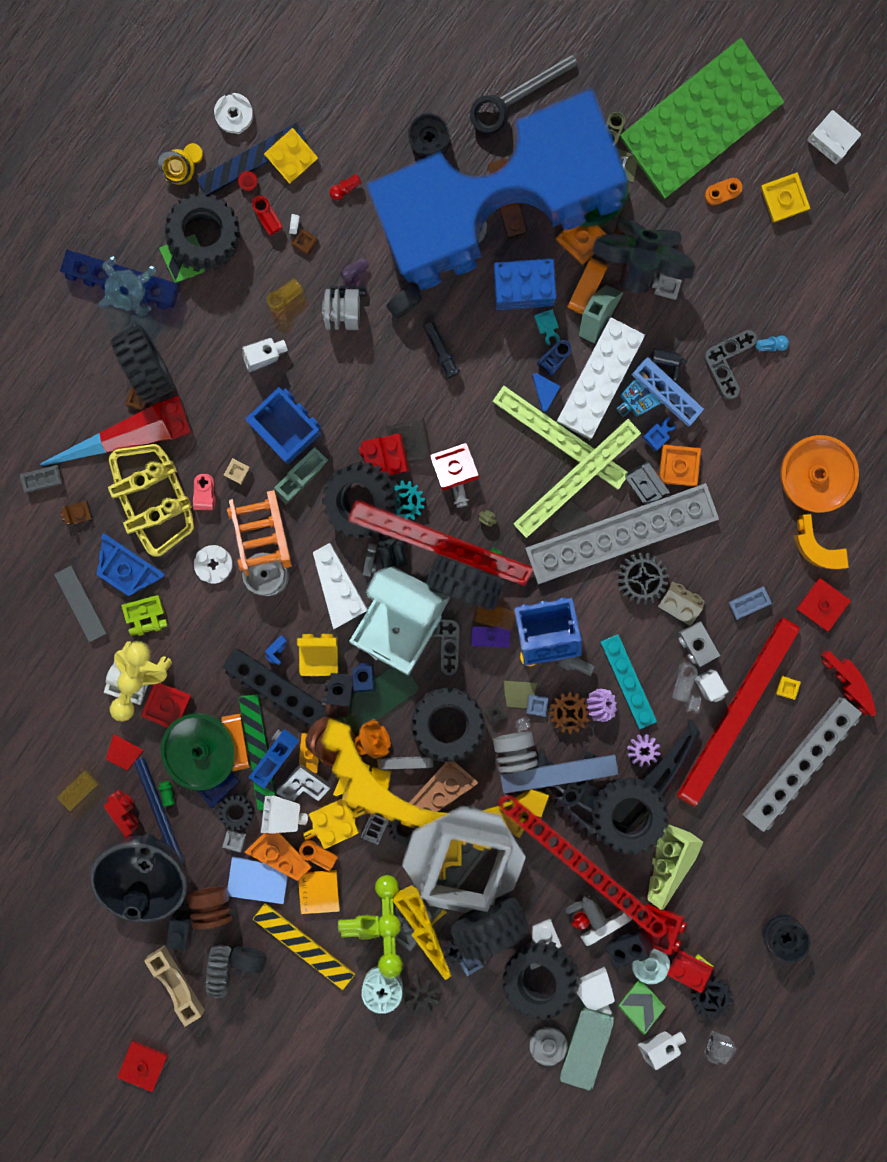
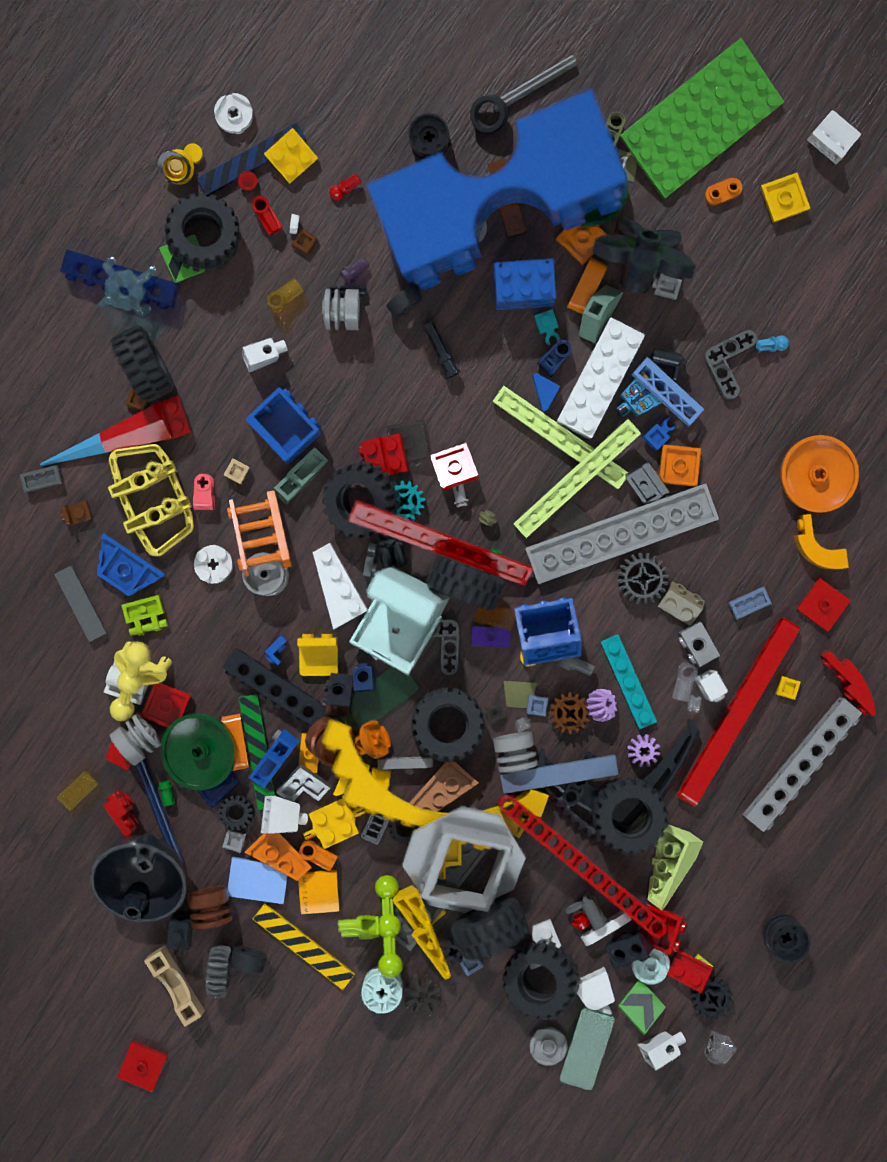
none -> light grey wheel [110,714,161,766]

